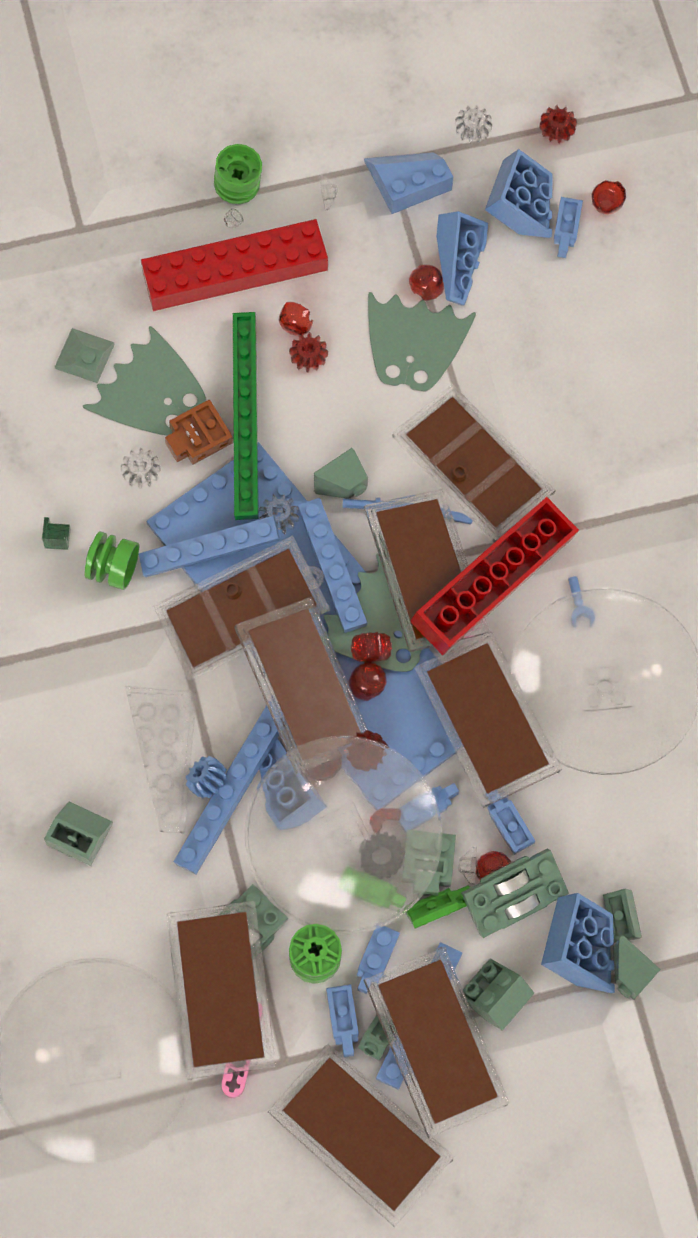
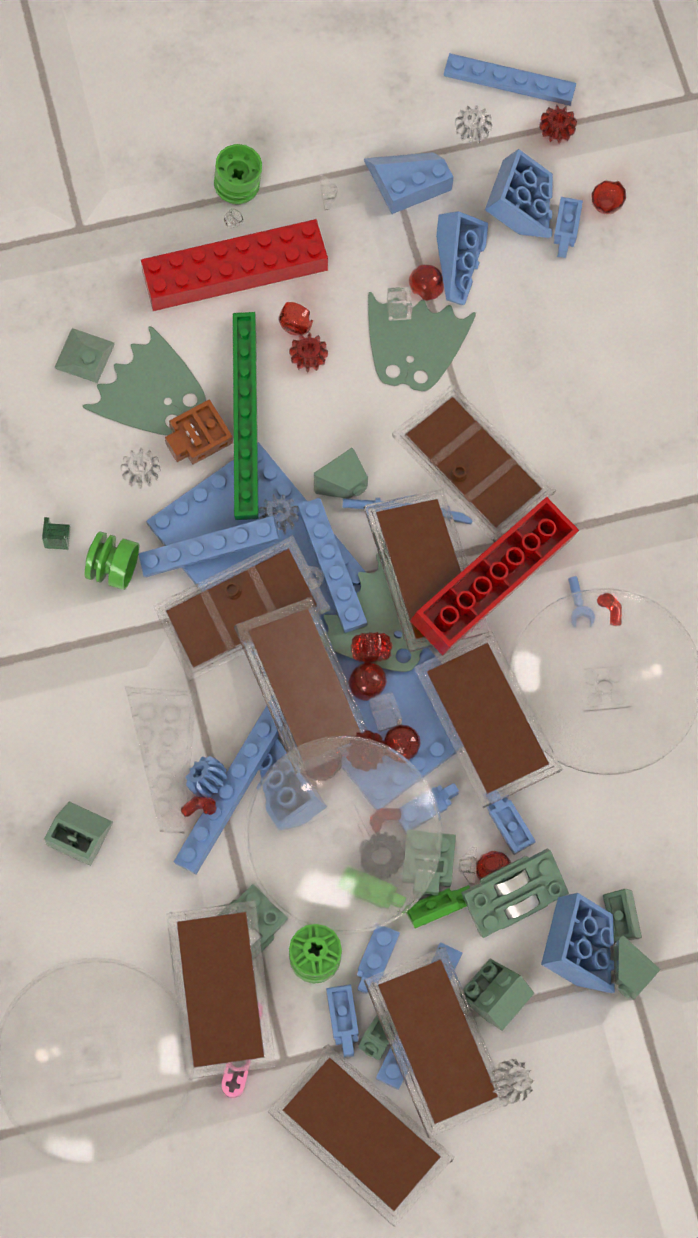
none -> clear red arm [181,797,217,817]
none -> clear panel [369,692,402,732]
none -> clear red hair [384,724,421,762]
none -> clear panel [387,287,412,321]
none -> medium blue plate [444,53,576,106]
none -> clear gear [490,1059,534,1104]
none -> clear red arm [597,592,622,626]

